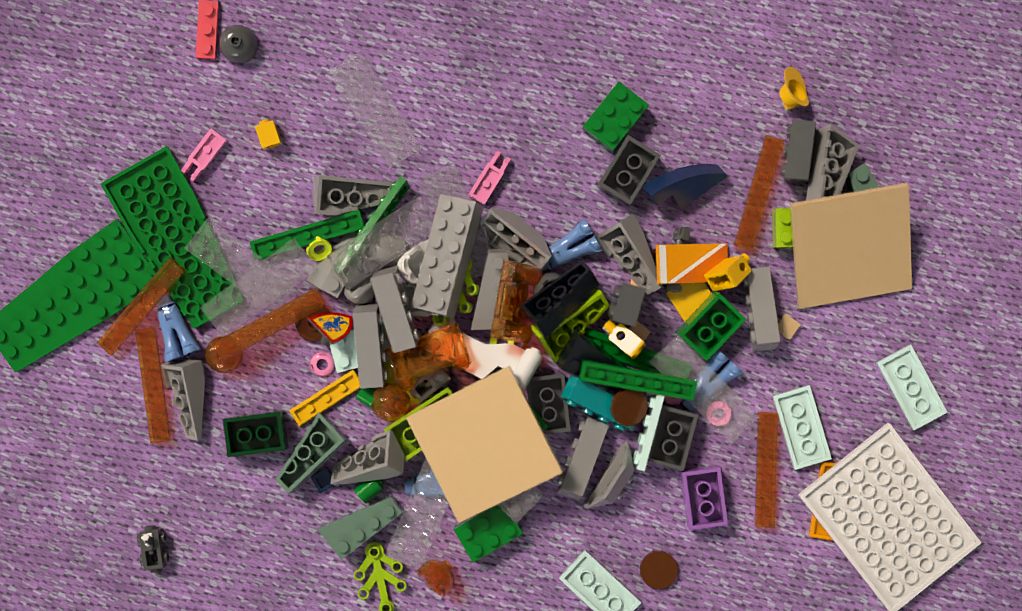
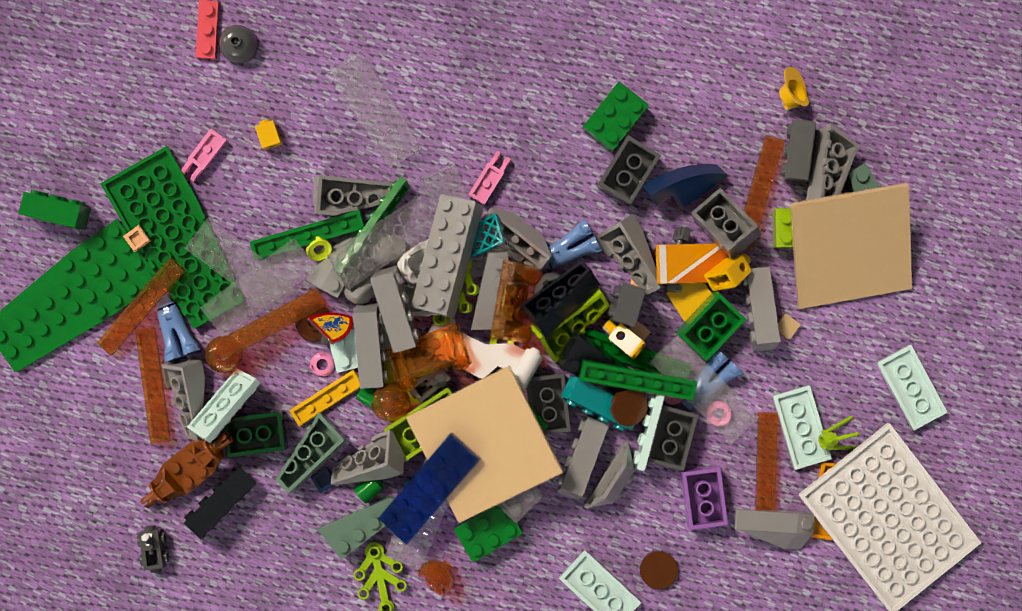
none -> green brick [18,189,91,230]
none -> light nougat tile [123,225,151,252]
none -> dark orange plate [141,432,233,508]
none -> black wedge [184,467,256,540]
none -> light aqua plate [187,368,260,443]
none -> clear blue plate [378,433,481,545]
none -> teal window [470,213,505,257]
none -> dark grey brick [691,188,761,260]
none -> light grey wedge [734,509,814,549]
none -> lime plant [818,416,859,451]

